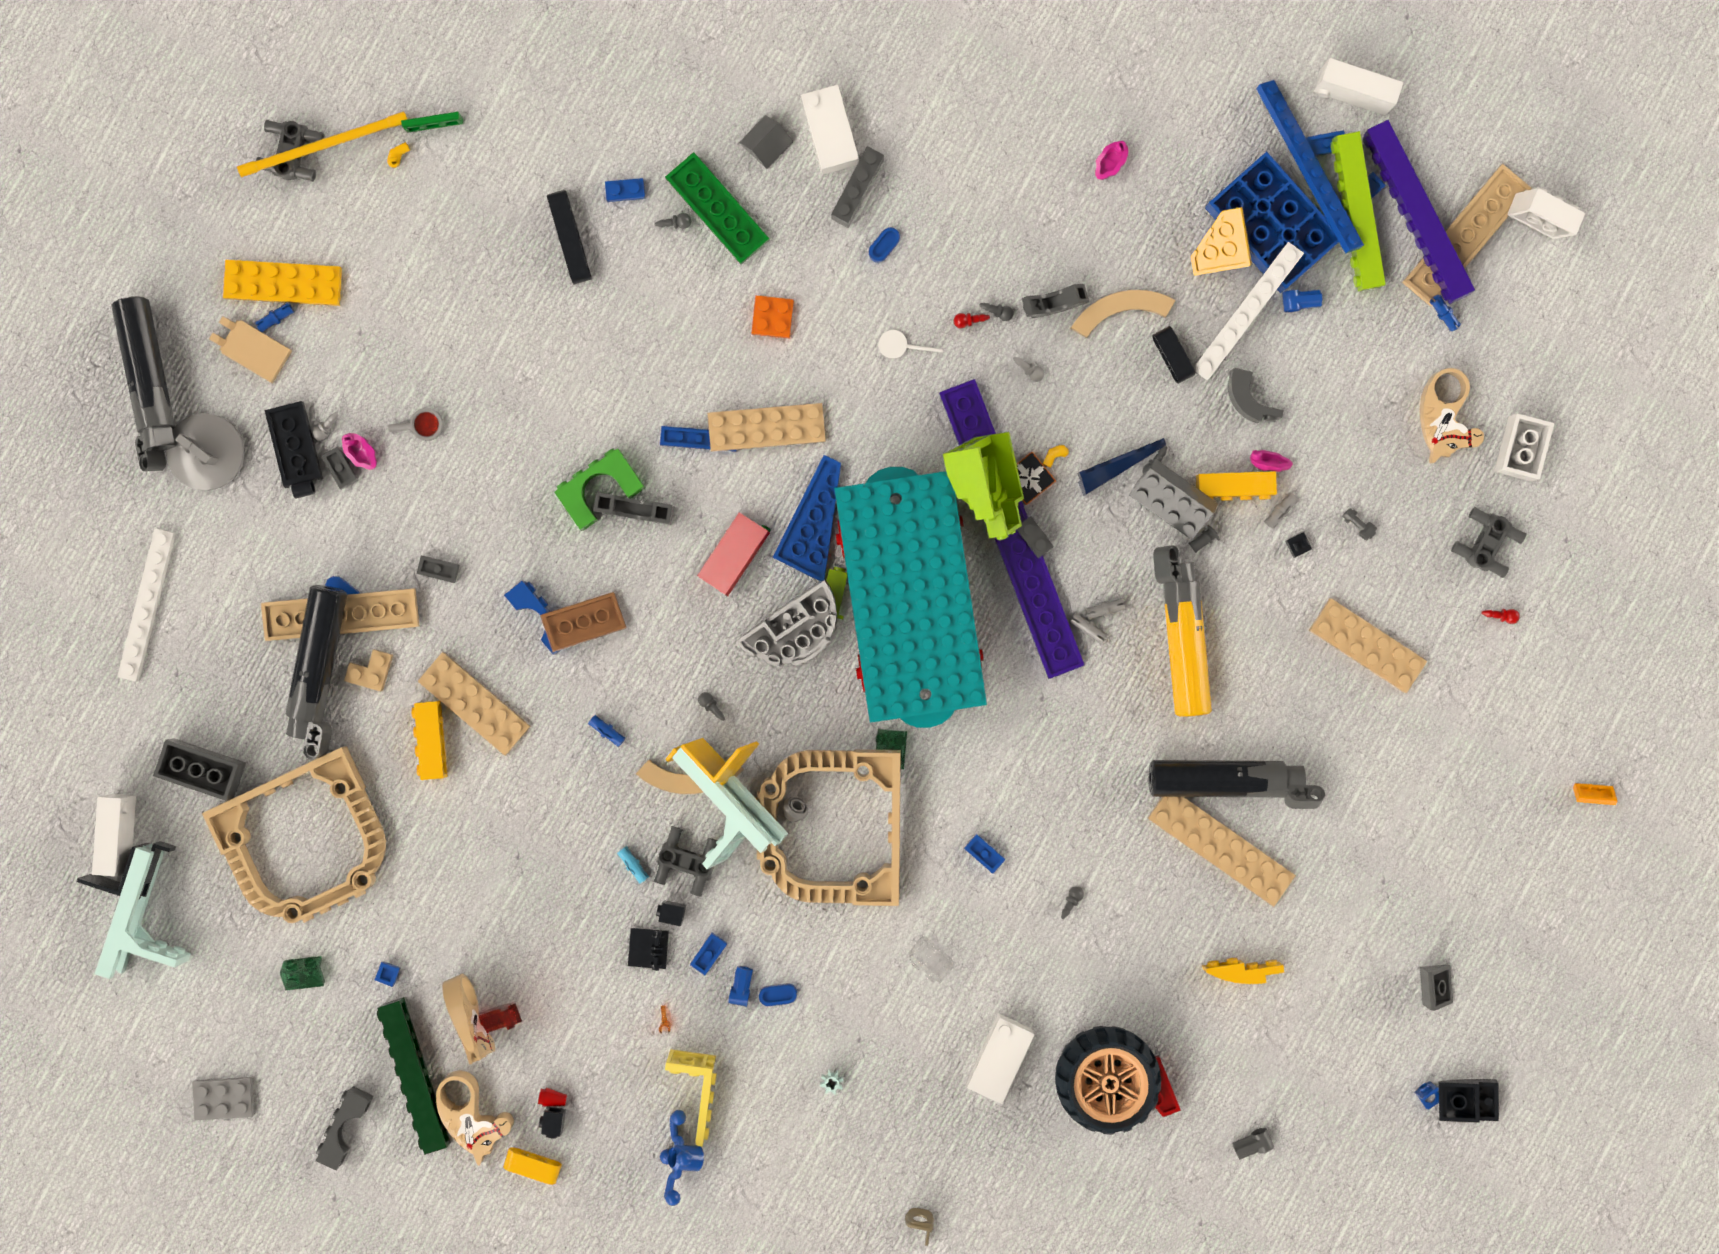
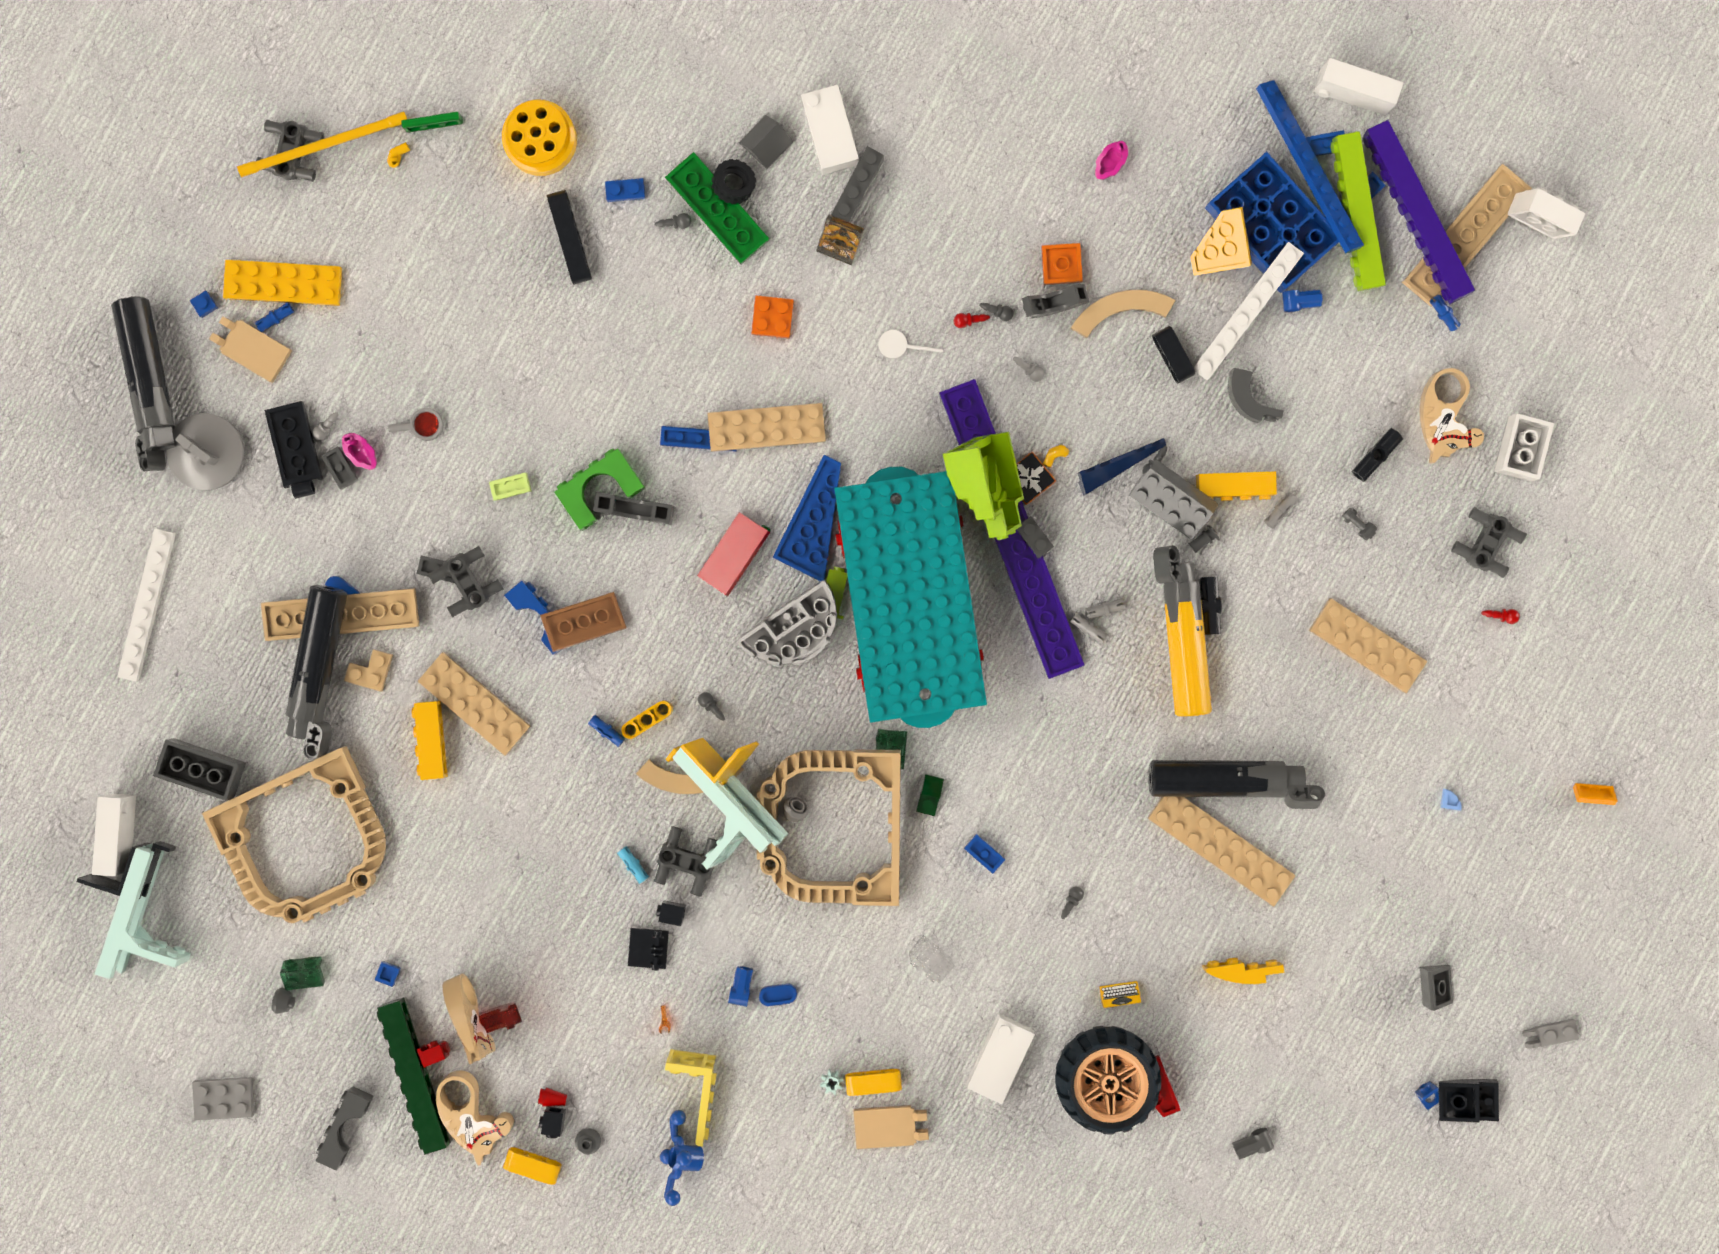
blue plate [690,932,728,975] -> none
blue tile [869,227,900,263] -> none
dark tan piece [905,1208,934,1246] -> none
dark pink arm [1250,450,1293,472] -> none
black tile [1285,532,1312,558] -> none
none -> blue plate [190,290,218,318]
none -> dark grey cone [272,987,296,1014]
none -> red brick [417,1040,450,1067]
none -> dark grey piece [427,546,504,618]
none -> yellowish green plate [489,472,532,501]
none -> yellow wheel [502,99,577,176]
none -> dark grey cone [575,1128,601,1155]
none -> yellow beam [622,700,673,739]
none -> black tyre [712,159,756,204]
none -> clear smoke slope [816,214,864,266]
none -> yellow beam [845,1069,902,1096]
none -> tan tile [854,1105,929,1149]
none -> dark green slope [916,774,944,816]
none -> orange plate [1041,243,1083,285]
none -> slope [1099,981,1141,1008]
none -> black piece [1200,576,1222,635]
none -> black piece [1351,428,1403,482]
none -> light blue tile [1440,789,1462,811]
none -> light grey hinge [1522,1019,1579,1049]

